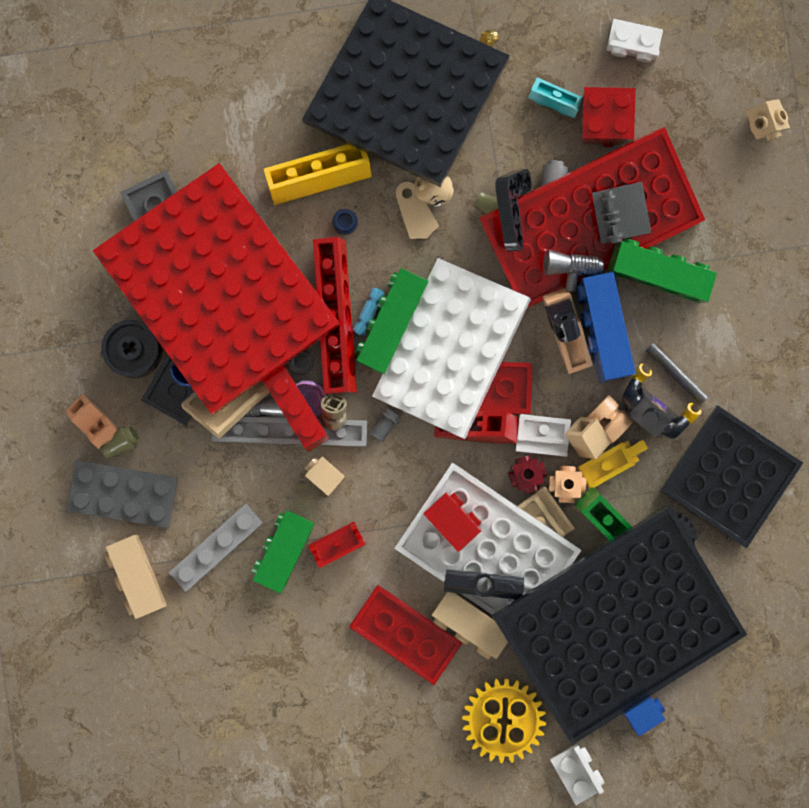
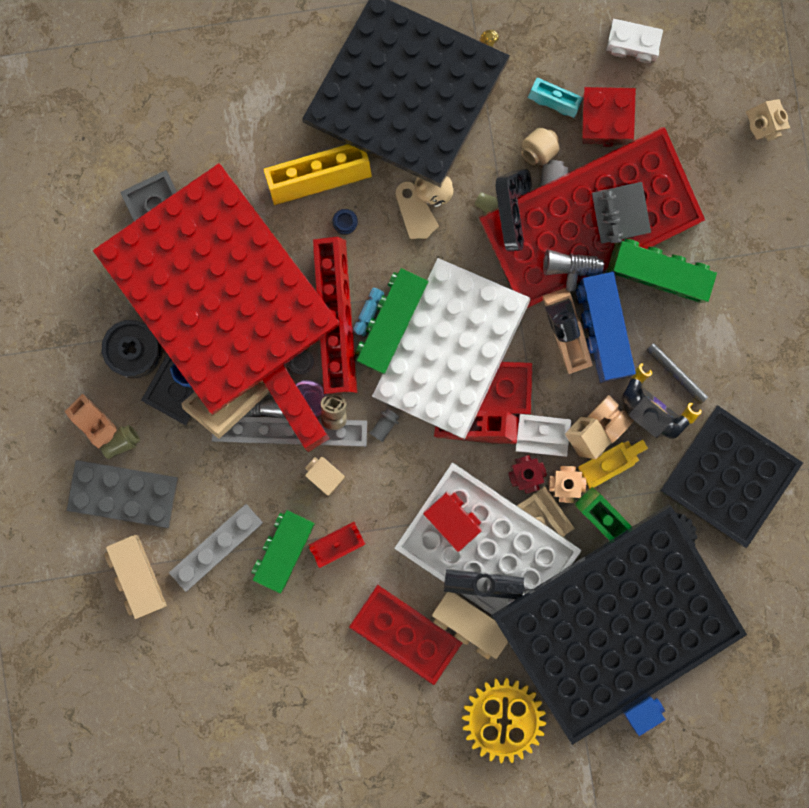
white bracket [550,744,605,805] -> none
none -> tan head [521,128,559,166]

